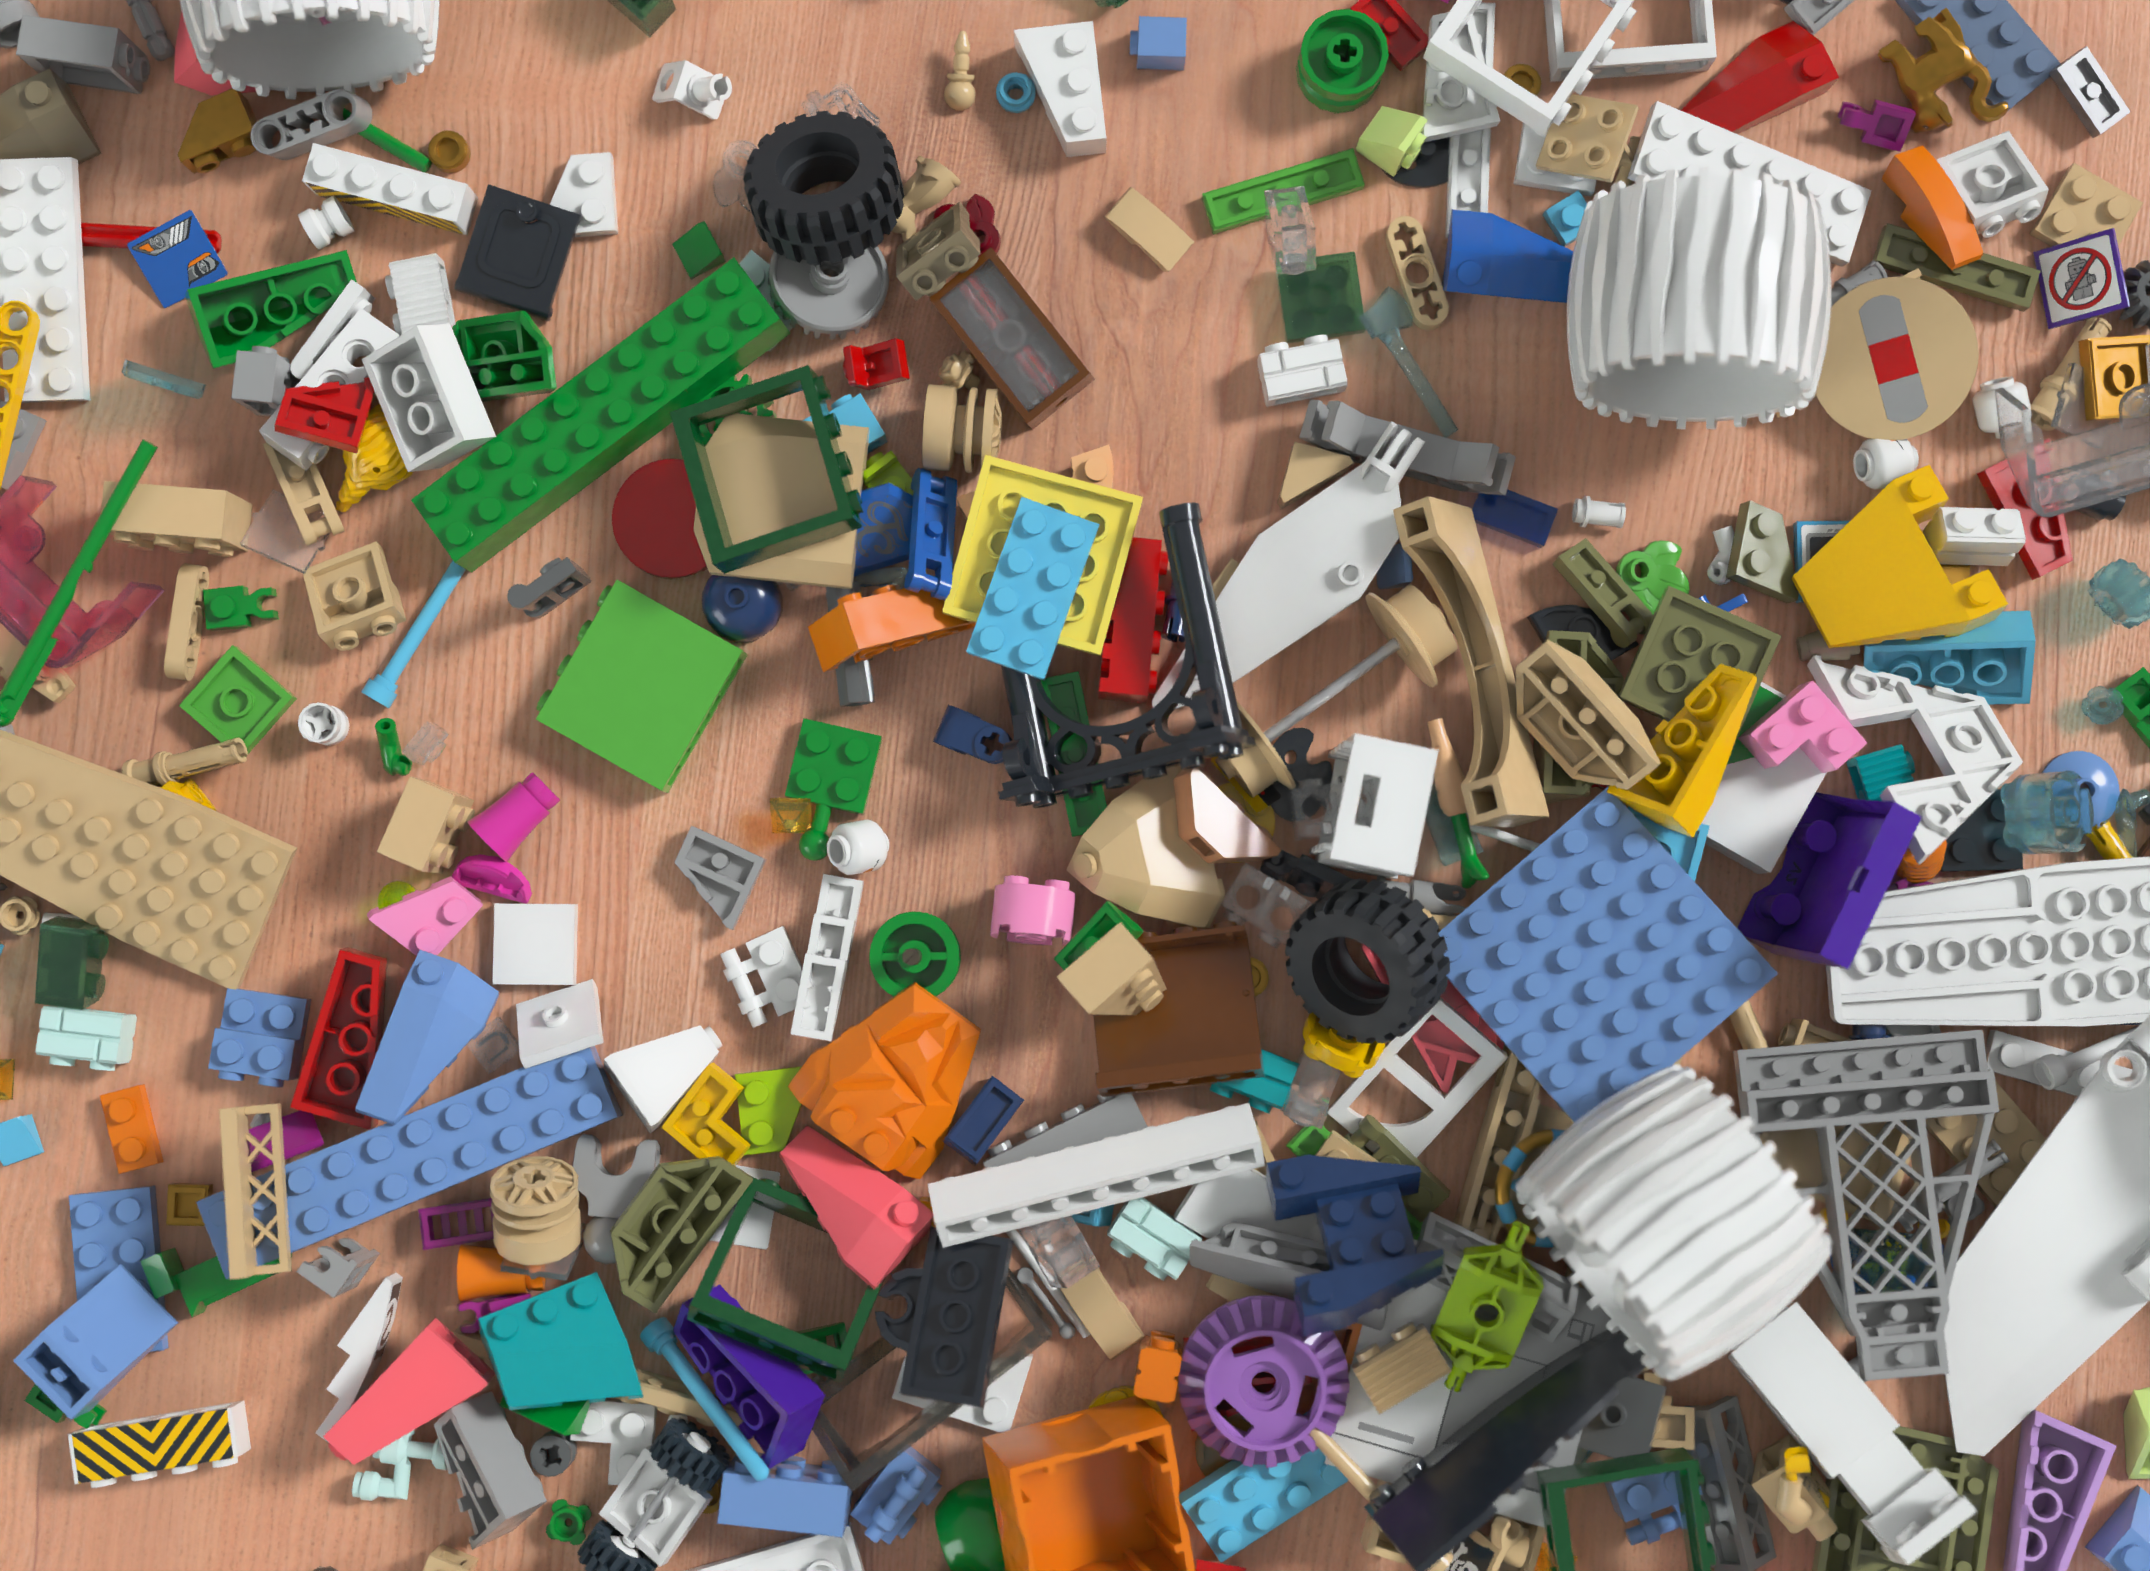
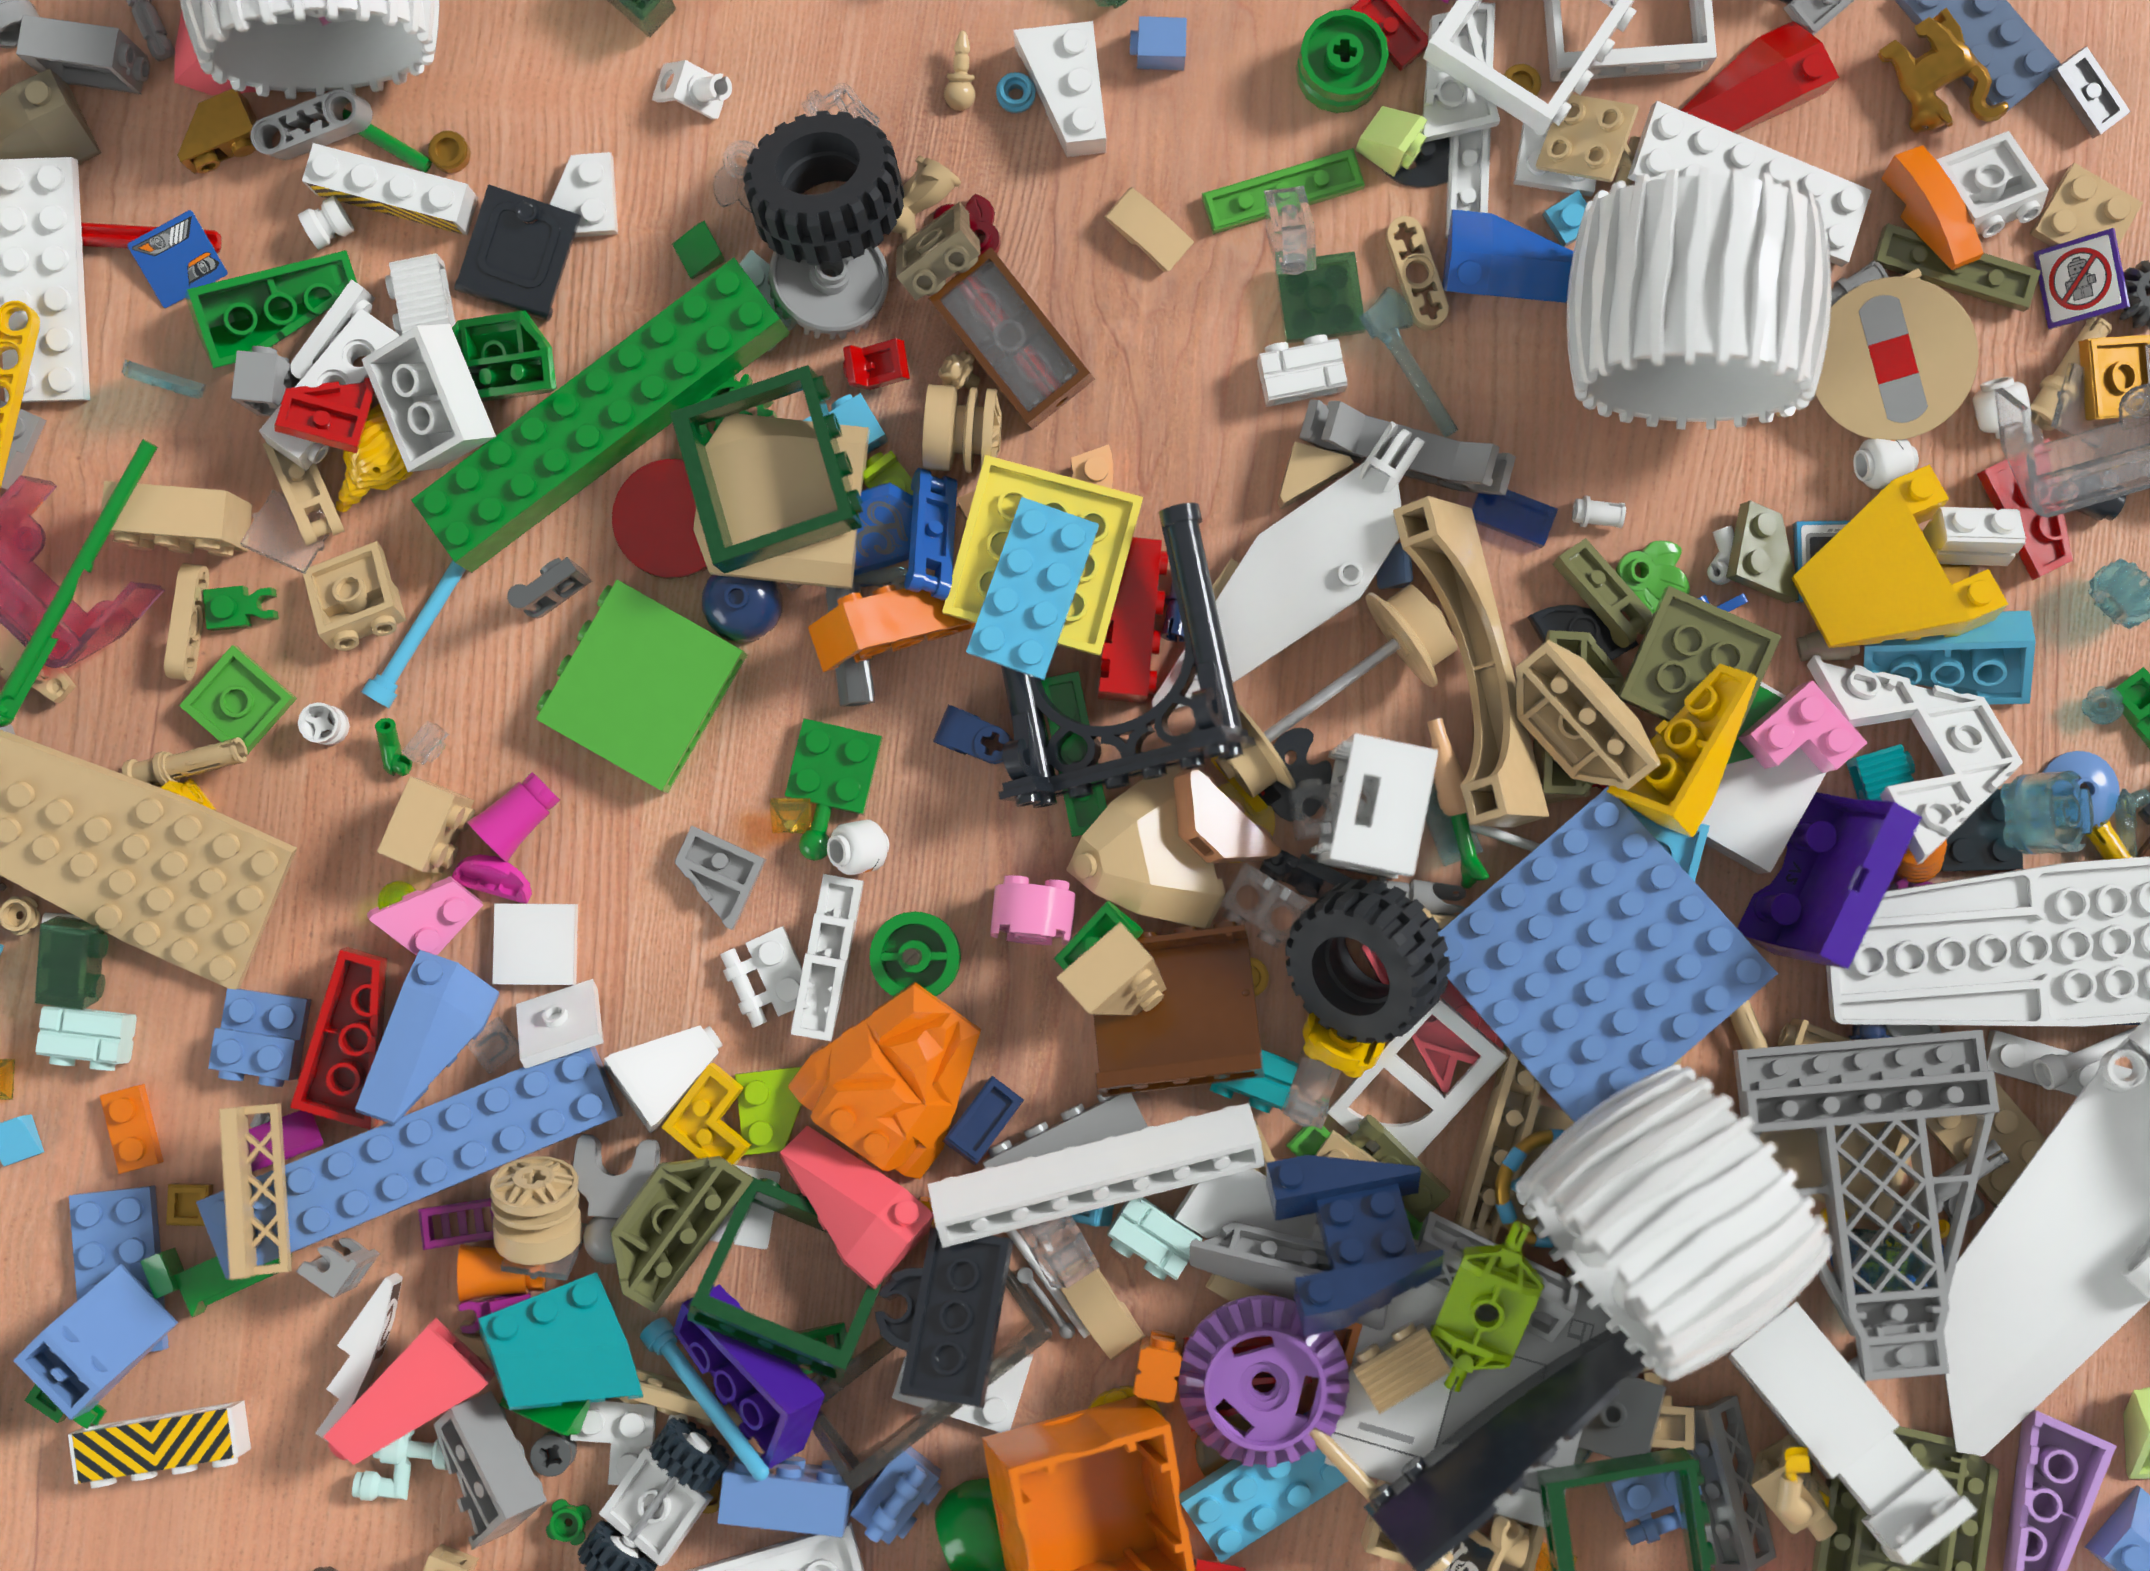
magenta plate [1837,100,1916,152] -> none

